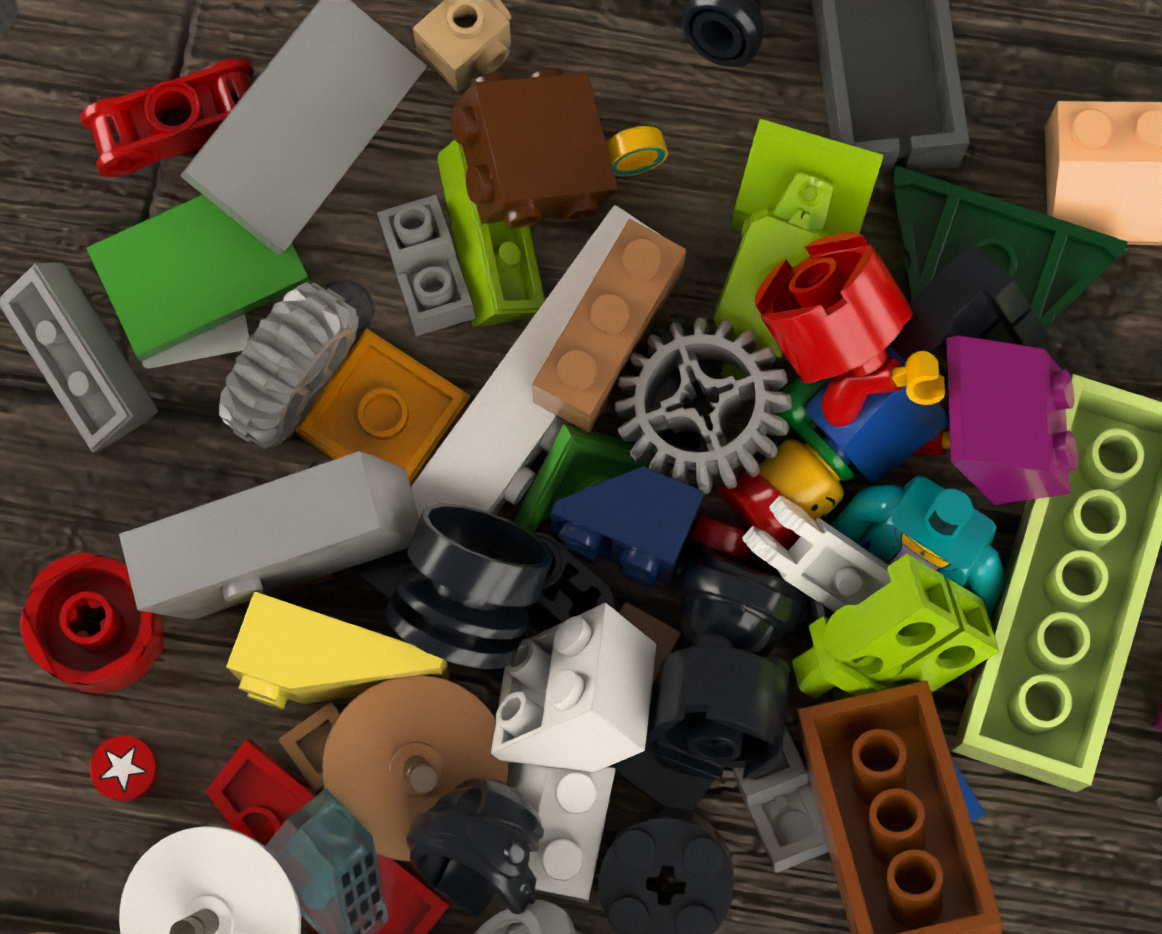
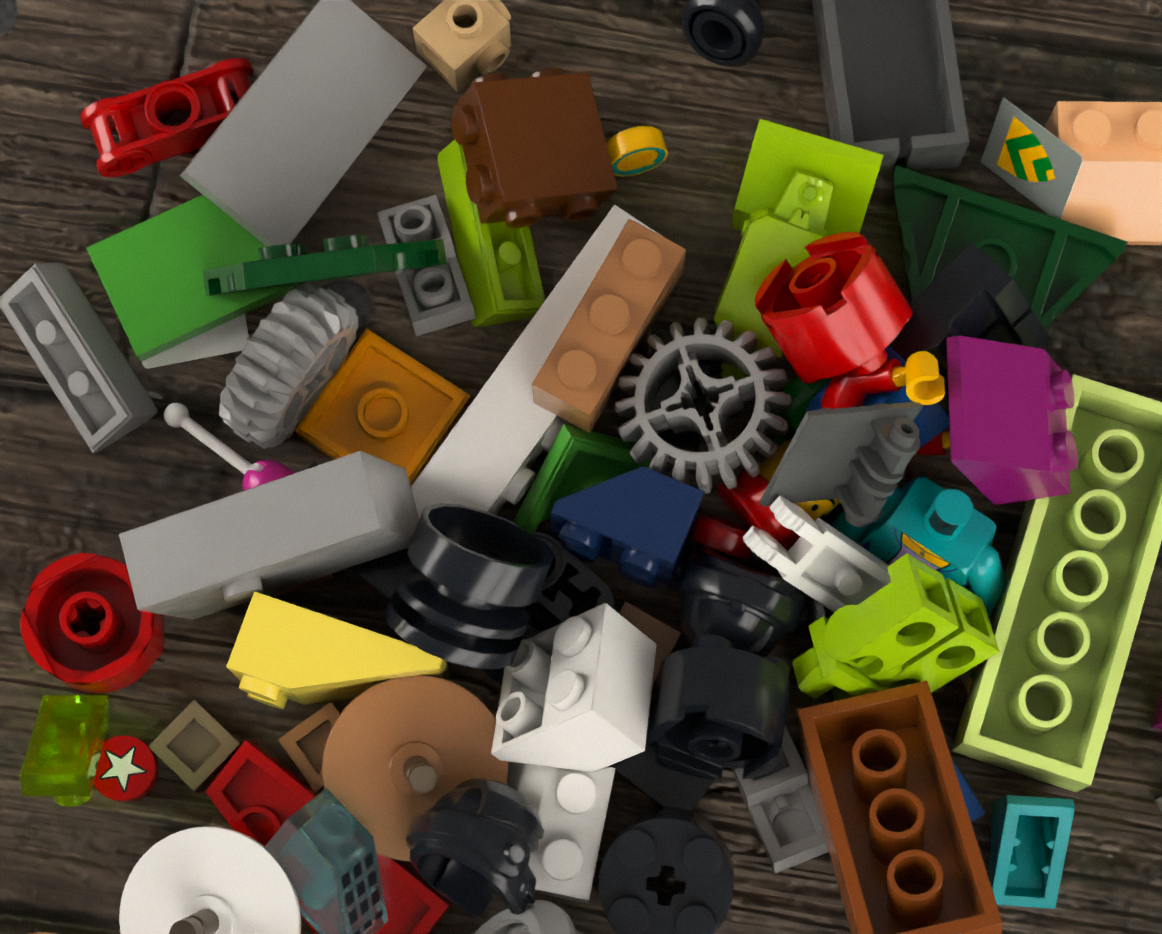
none -> clear neon green tile [20,695,111,807]
none -> dark tan tile [148,700,241,793]
none -> white hinge [164,403,294,491]
none -> dark green wing [203,234,447,296]
none -> dark grey hinge [760,402,923,527]
none -> light grey sticker [981,97,1083,219]
none -> teal slope [989,795,1075,909]

